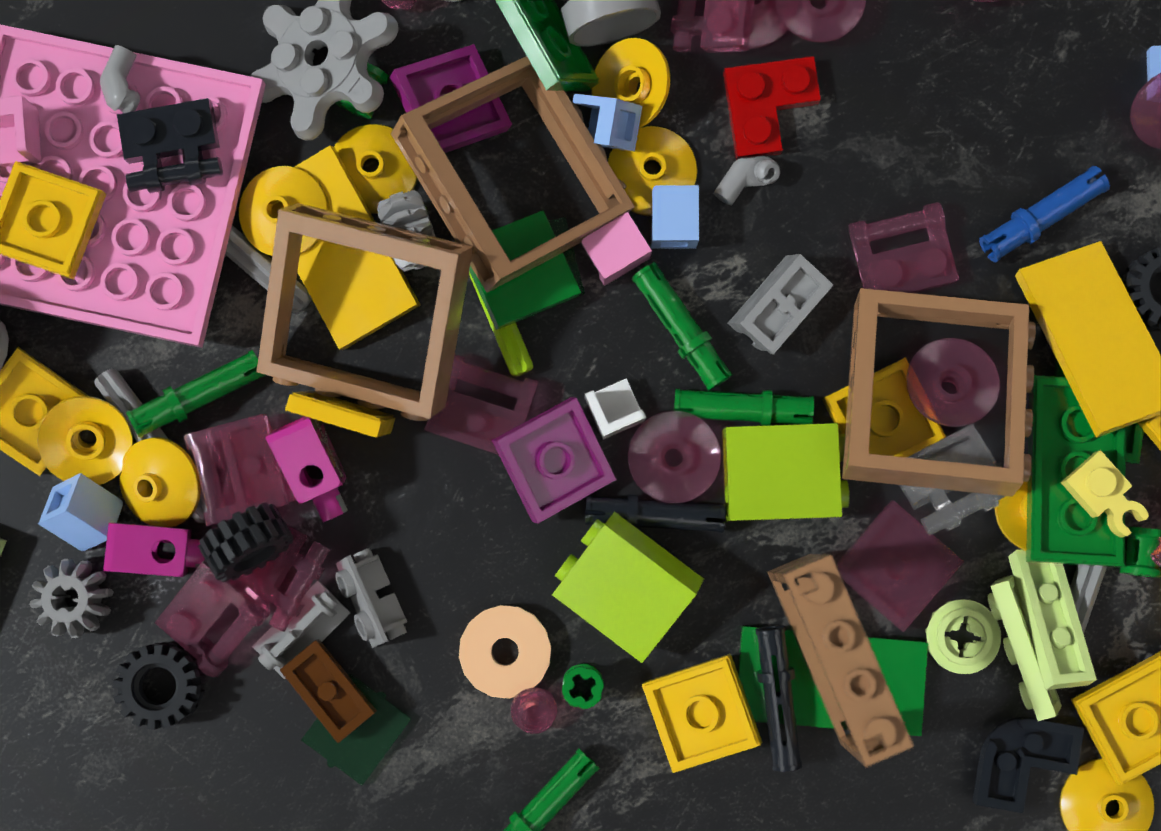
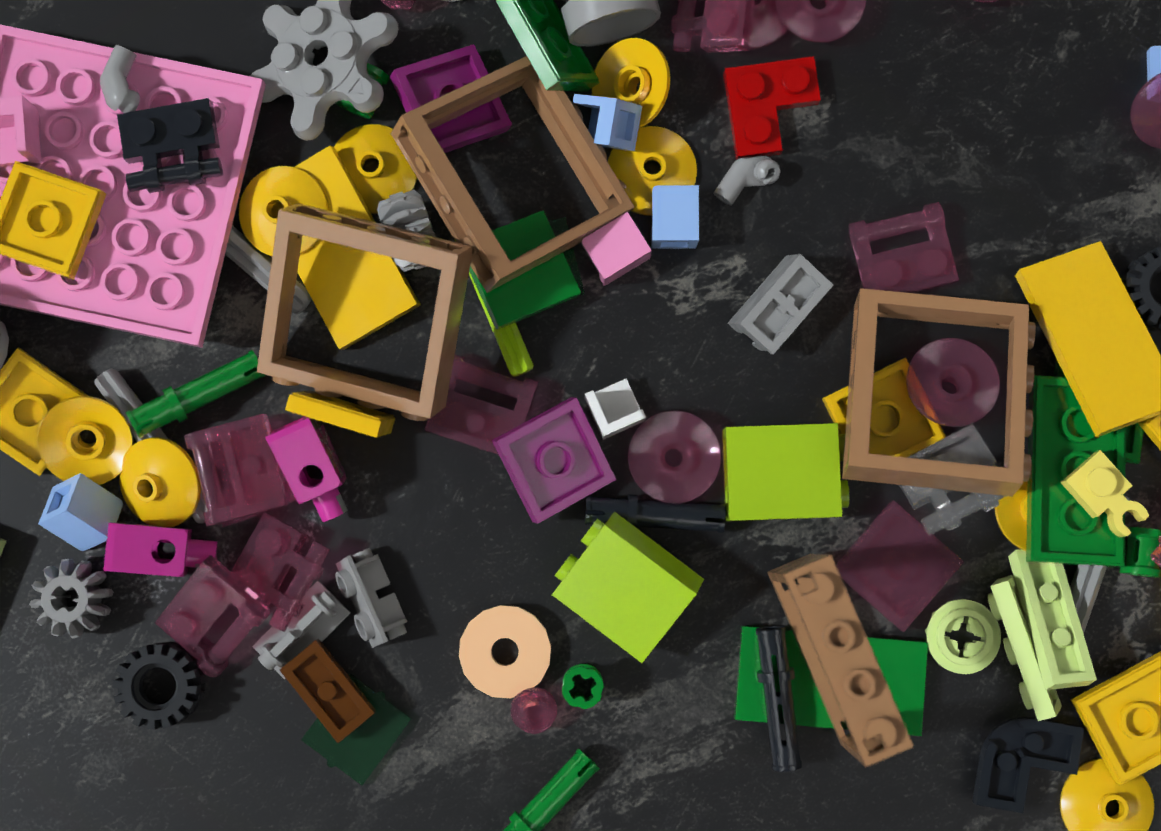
black tyre [198,503,293,582] -> none
green pin [631,262,733,391] -> none
yellow tile [642,653,762,773] -> none
green pin [674,388,814,426] -> none
blue pin [979,166,1110,263] -> none

